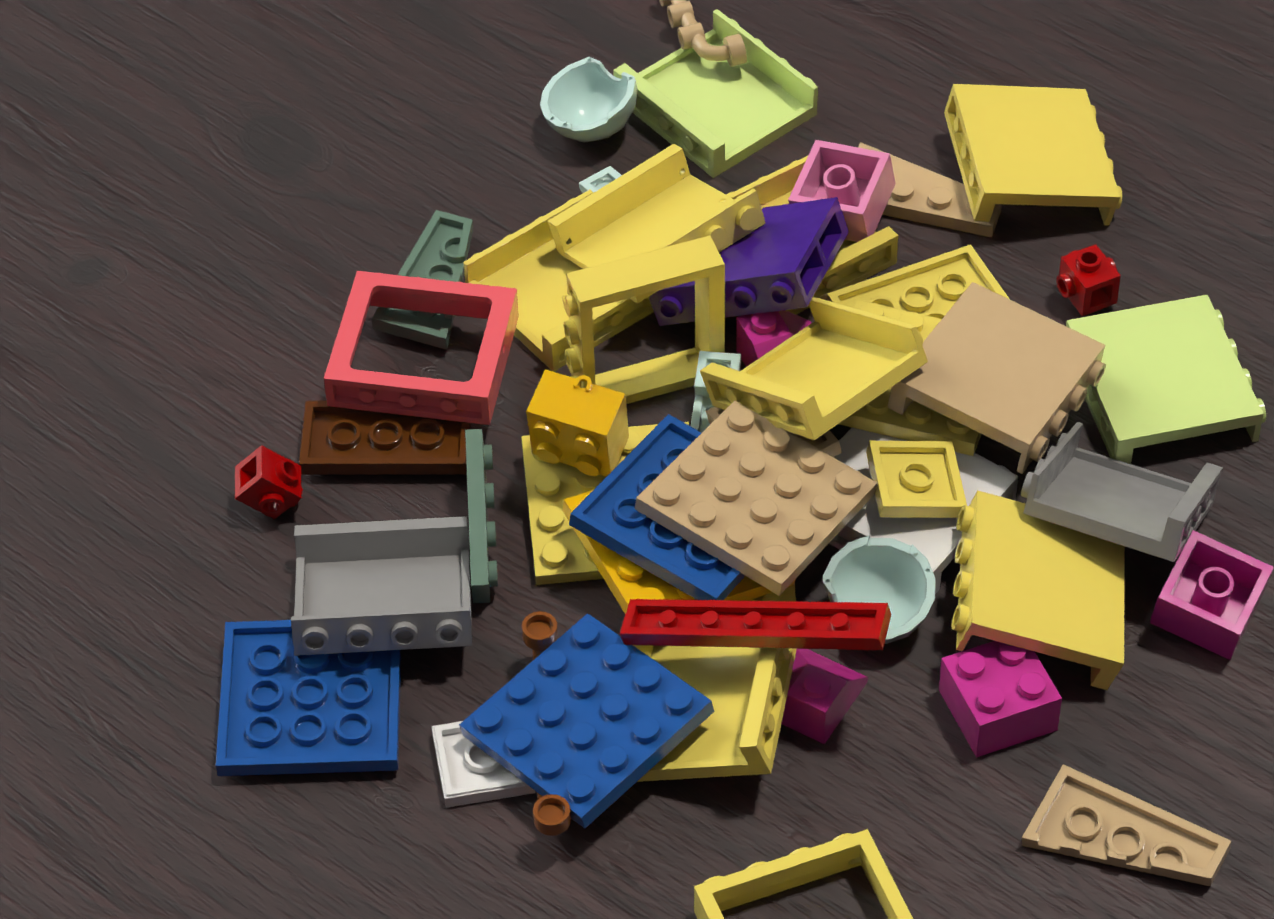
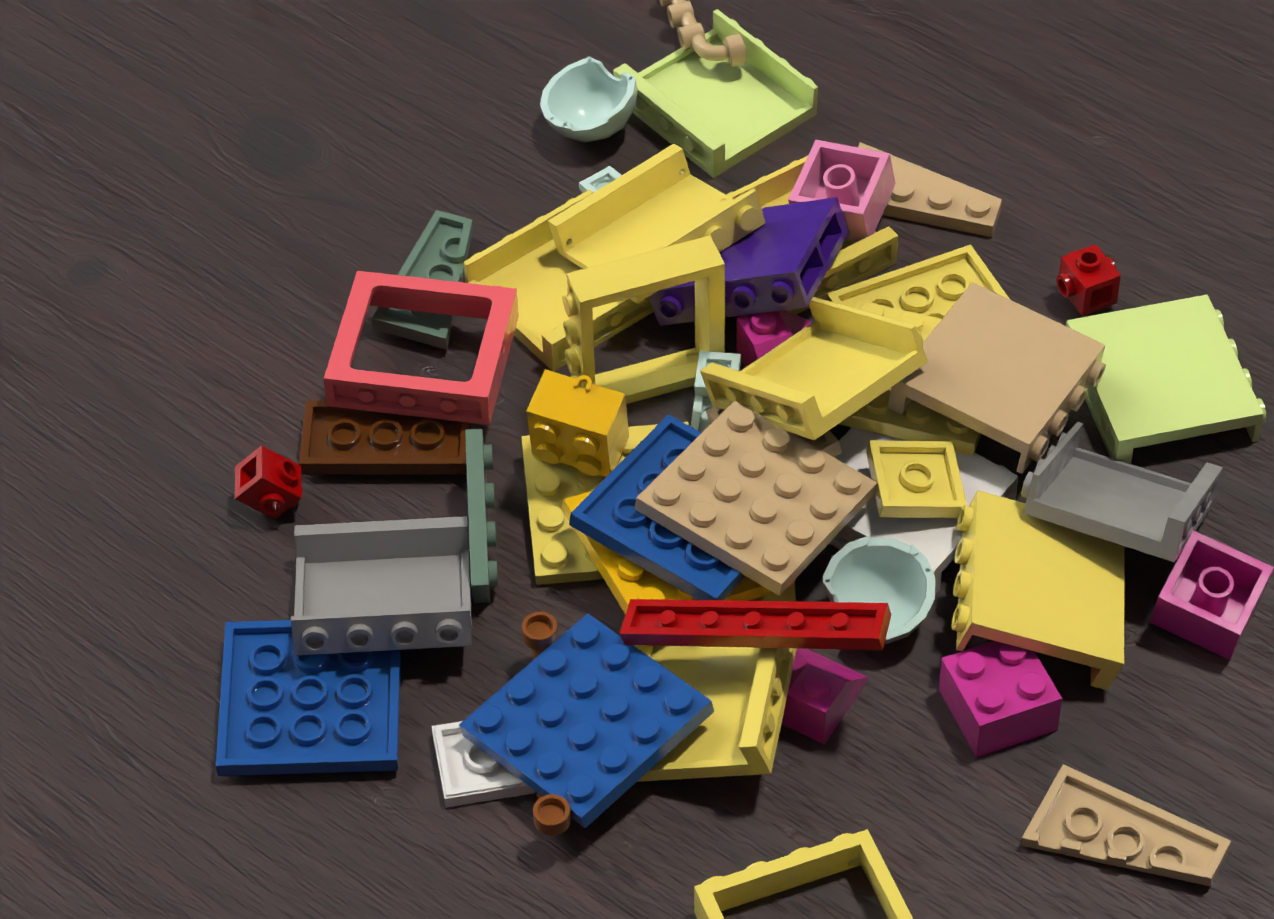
light yellow panel [944,84,1122,225] -> none

